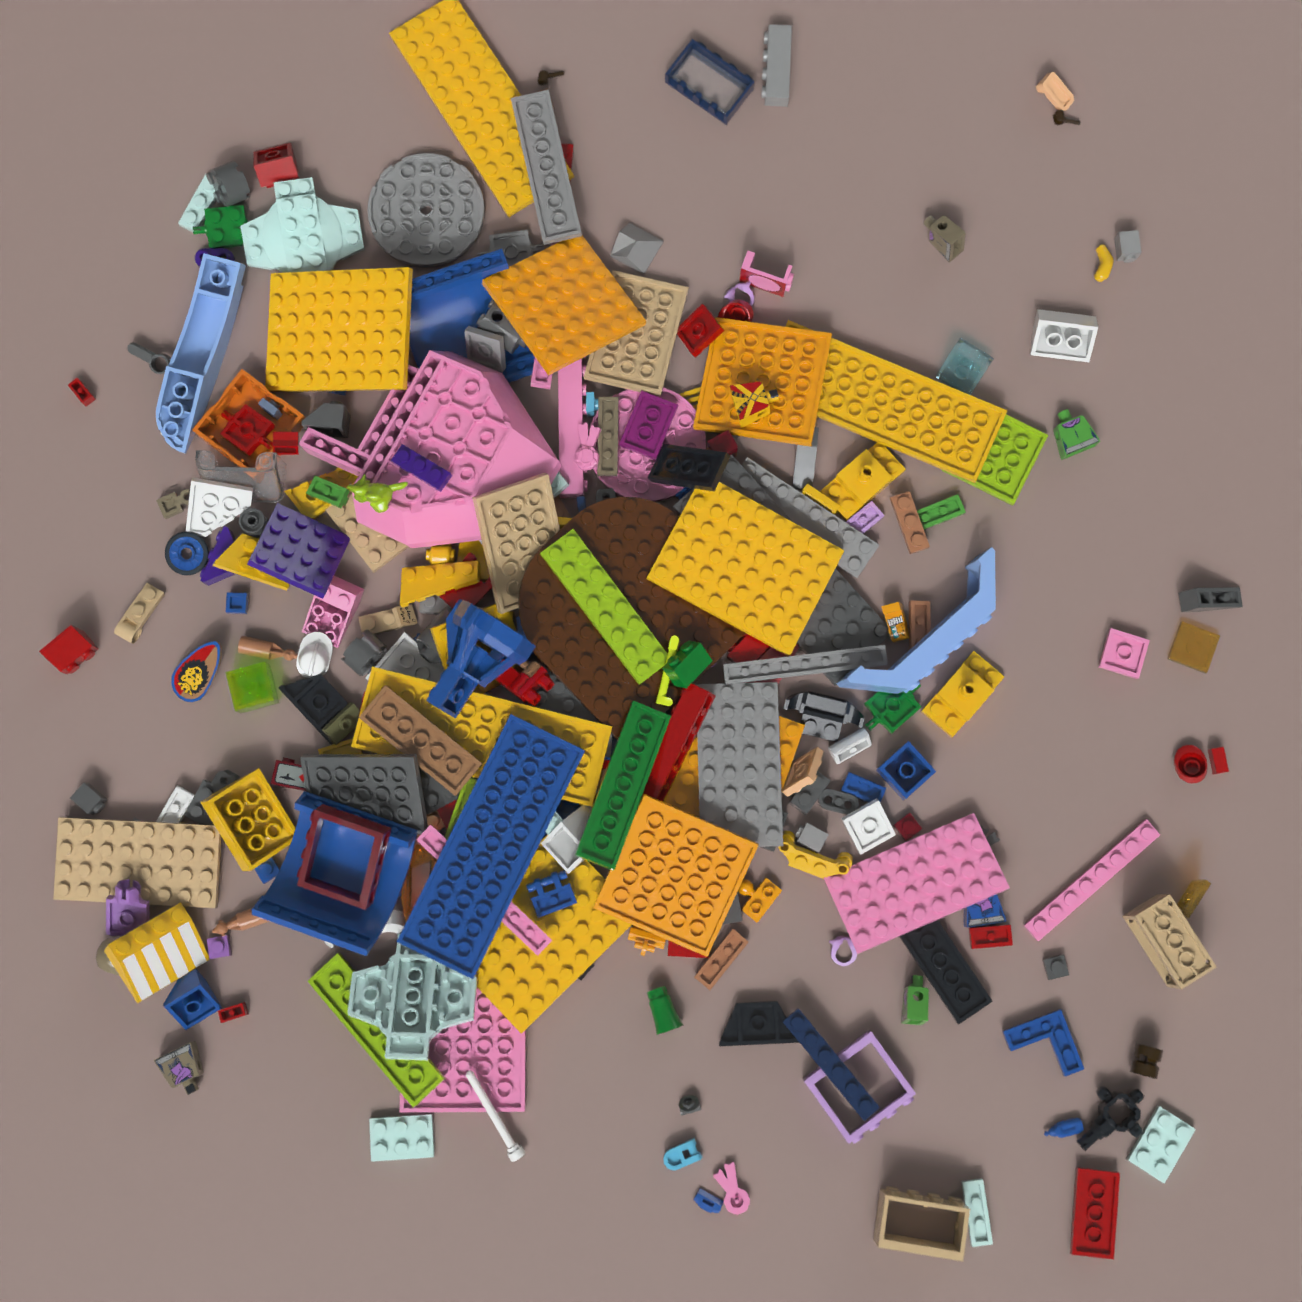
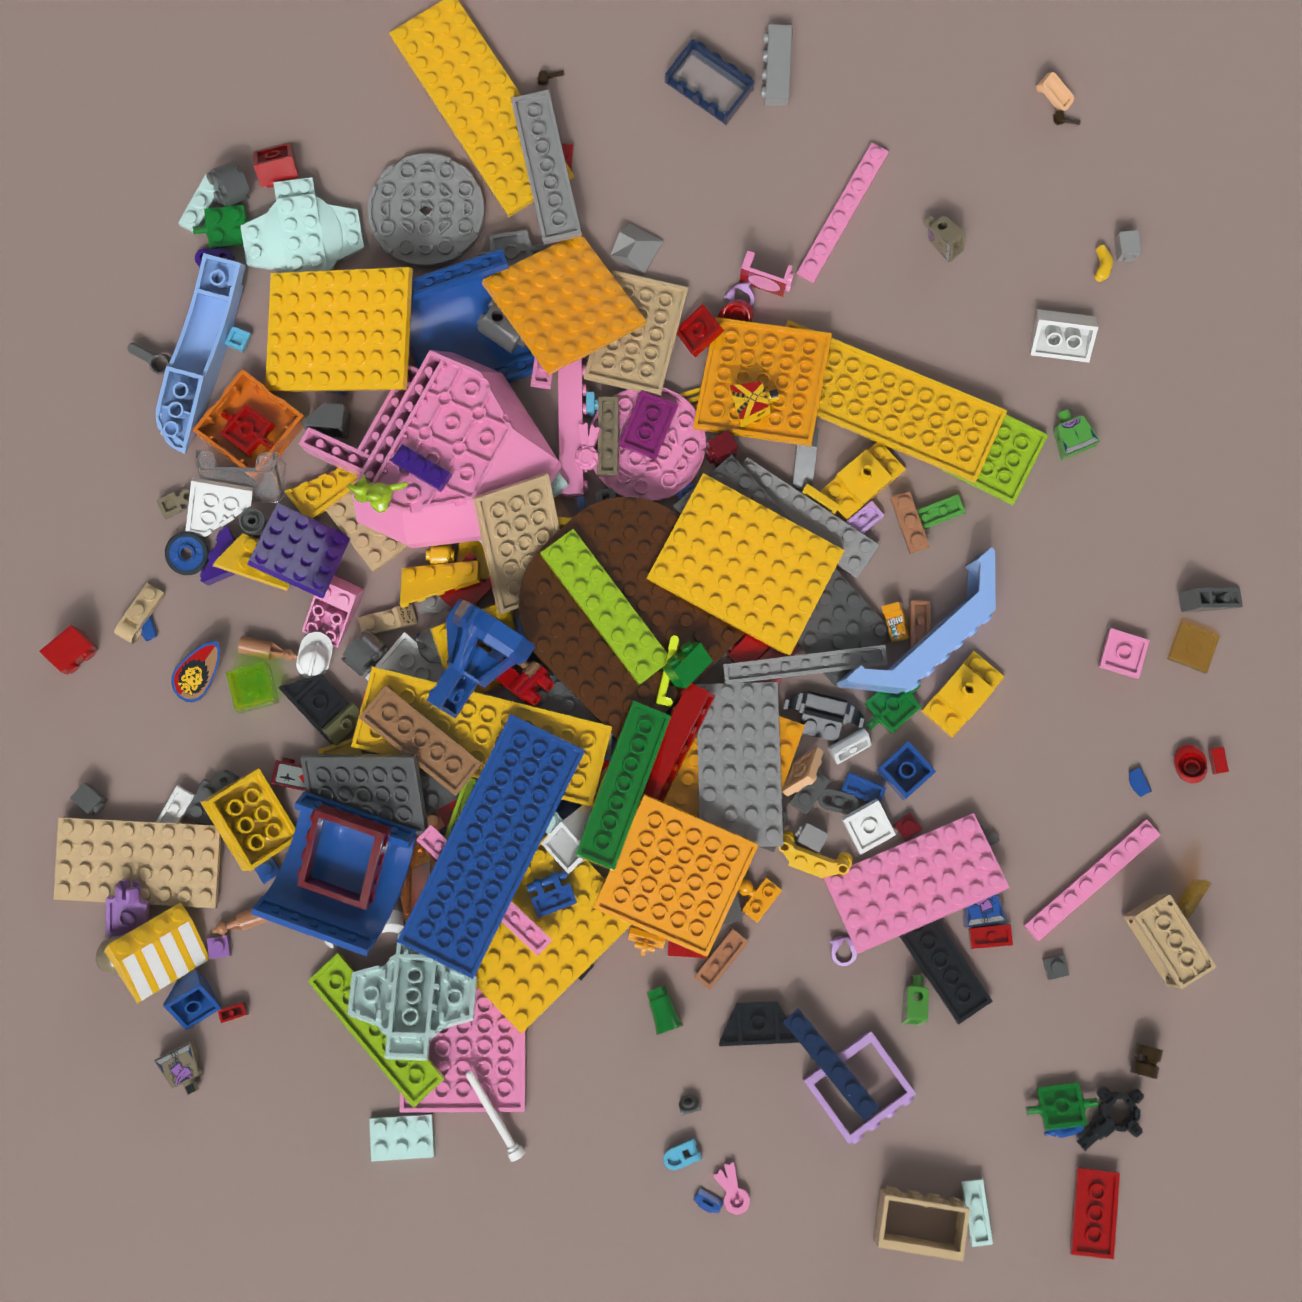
red piece [68,378,96,406] -> none
blue plate [226,592,249,614] -> none
sand blue plate [258,398,283,420] -> none
red piece [272,431,299,455] -> none
bright green plate [306,476,350,508] -> none
light grey plate [465,326,506,372] -> none
black plate [648,444,730,492] -> none
clear light blue slope [935,338,994,395] -> none
blue plate [1002,1009,1084,1077] -> none
light aqua plate [1126,1105,1196,1184] -> none
none -> blue piece [141,616,157,641]
none -> medium azure plate [224,326,252,353]
none -> bright pink plate [797,143,889,283]
none -> green plate [1026,1082,1098,1131]
none -> blue piece [1129,767,1152,797]

